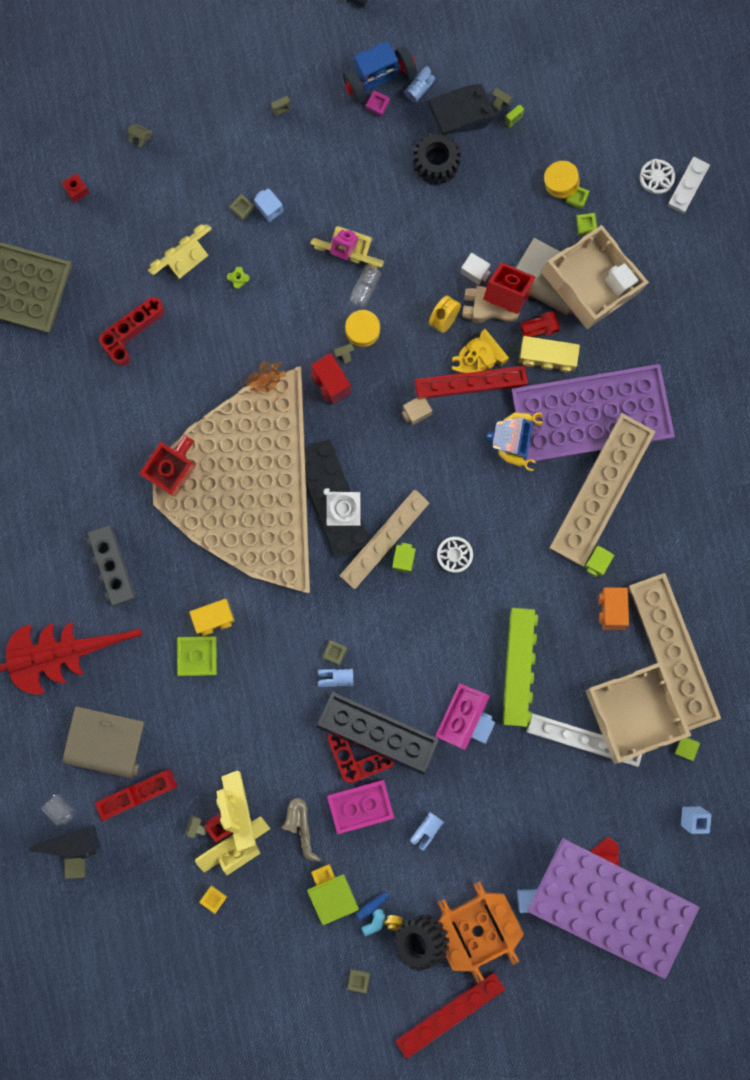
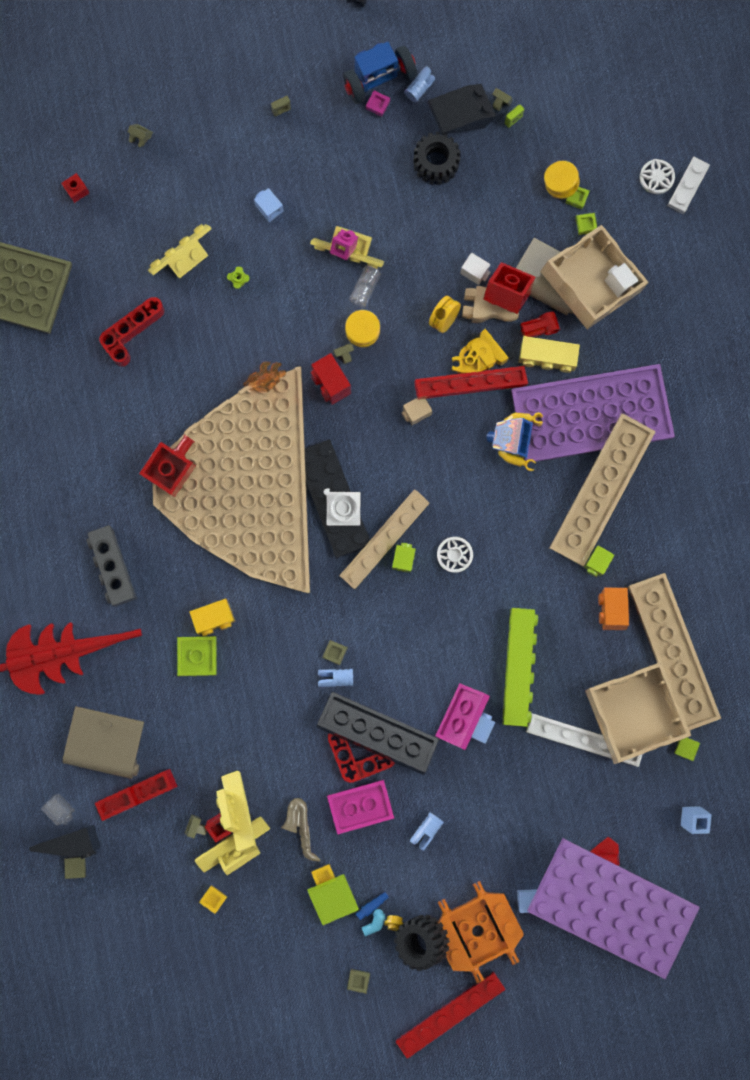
olive tile [229,194,255,221] -> none

